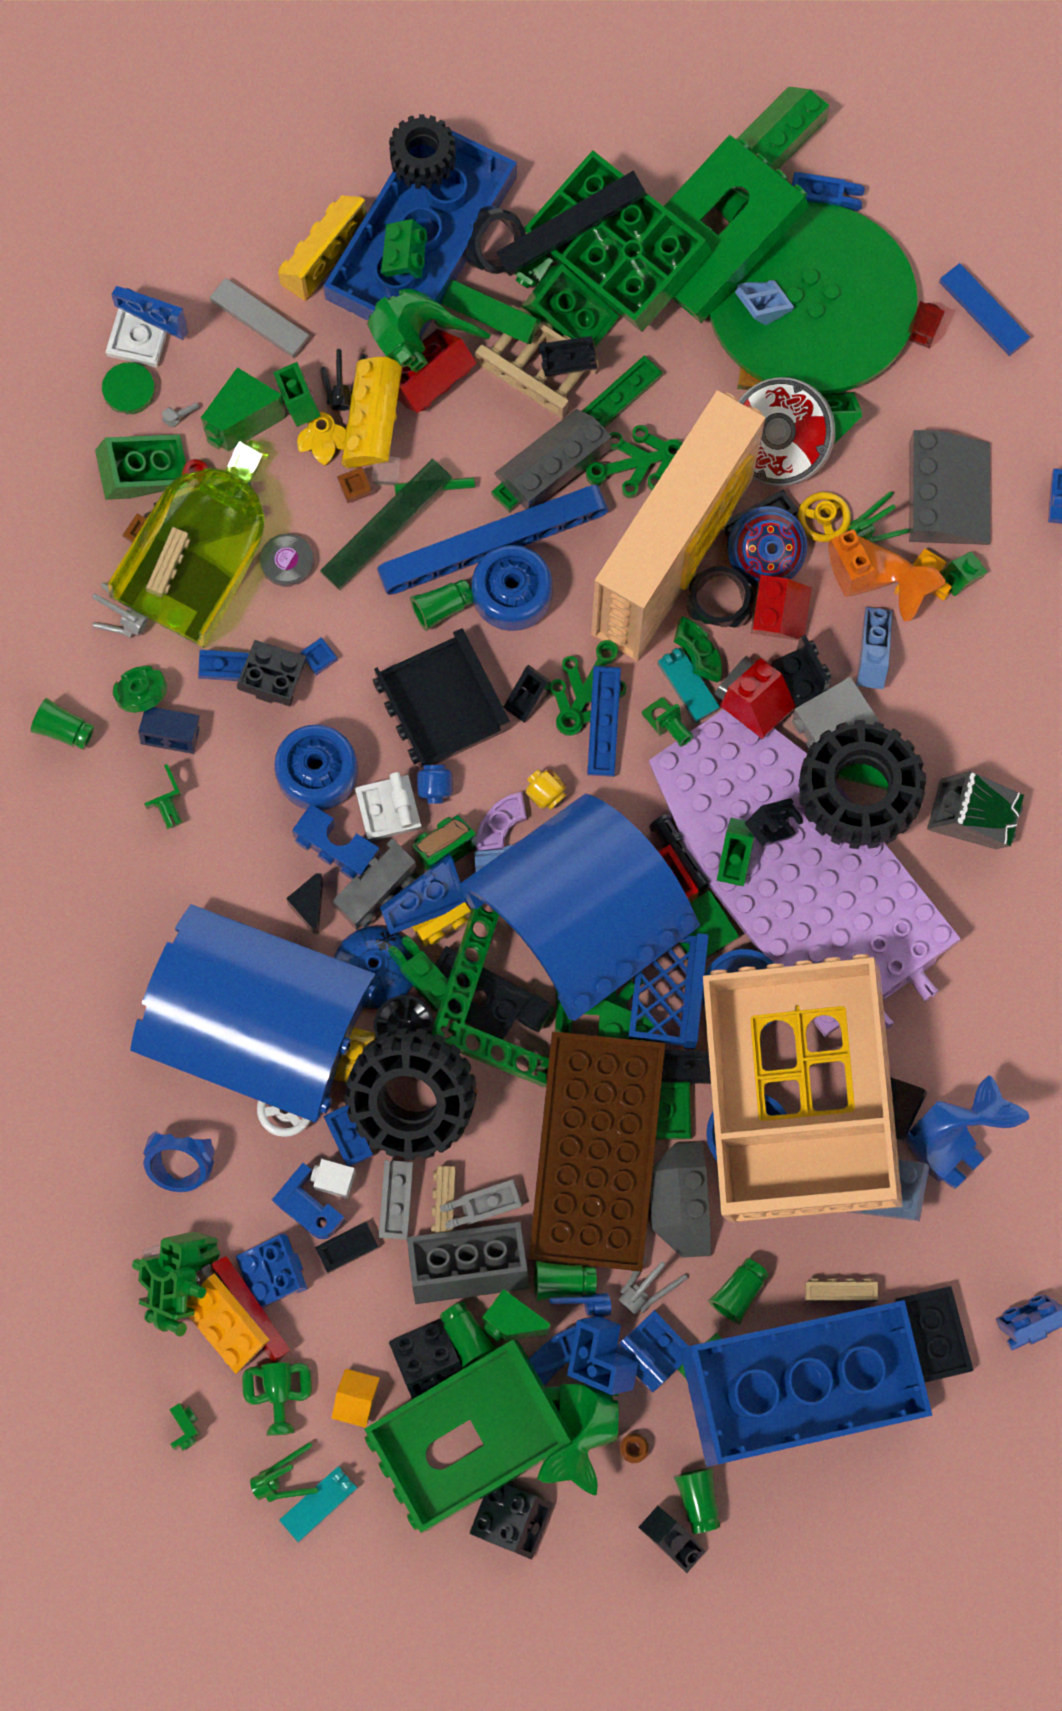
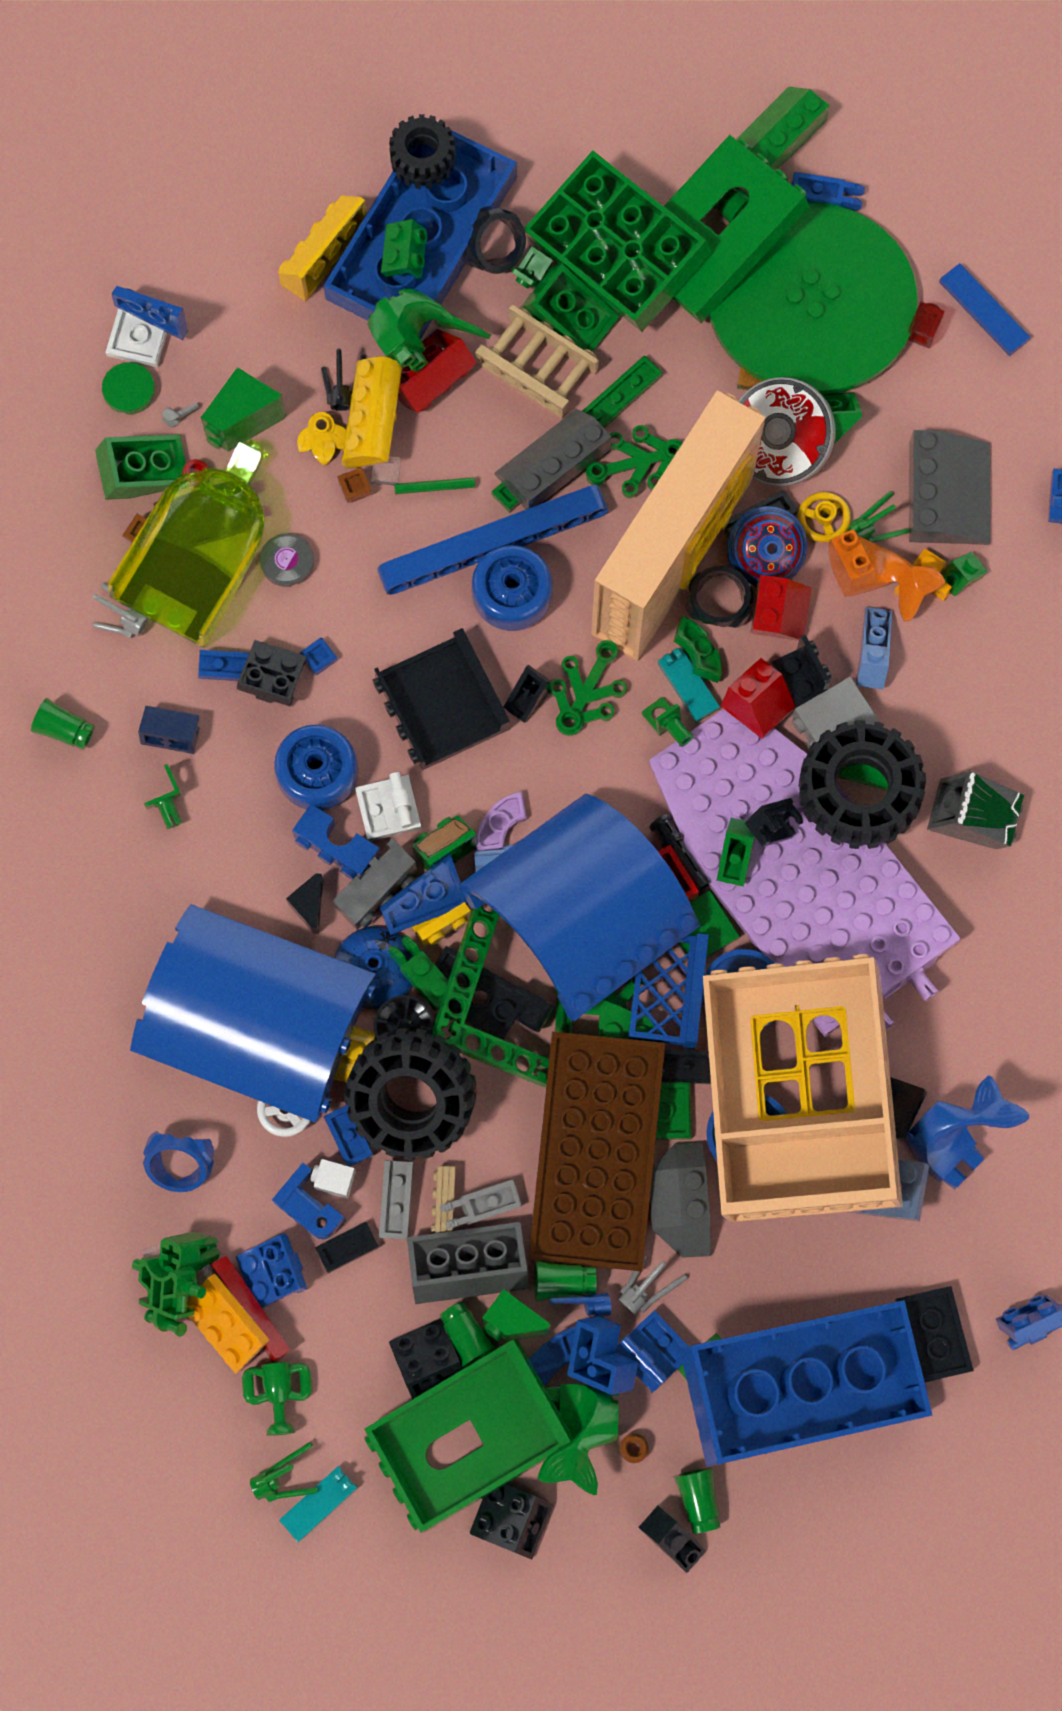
green tile [113,666,167,713] -> none
tan piece [146,527,190,598] -> none
green bracket [169,1403,201,1451] -> none
light grey tile [210,278,310,358] -> none
green brick [273,362,321,427] -> none
clear green tile [320,458,452,591] -> none
light orange piece [331,1368,380,1428] -> none
green plant [410,580,474,631] -> none
blue head [417,765,453,804] -> none
green tile [441,279,541,345] -> none
black tile [496,170,647,276] -> none
yellow head [526,769,567,810] -> none
black hinge [539,336,598,377] -> none
blue tile [587,666,621,777] -> none
green plant [708,1258,769,1325] -> none
dark grey beam [715,656,755,701] -> none
medium blue slope [735,280,794,325] -> none
tan piece [804,1279,878,1302] -> none

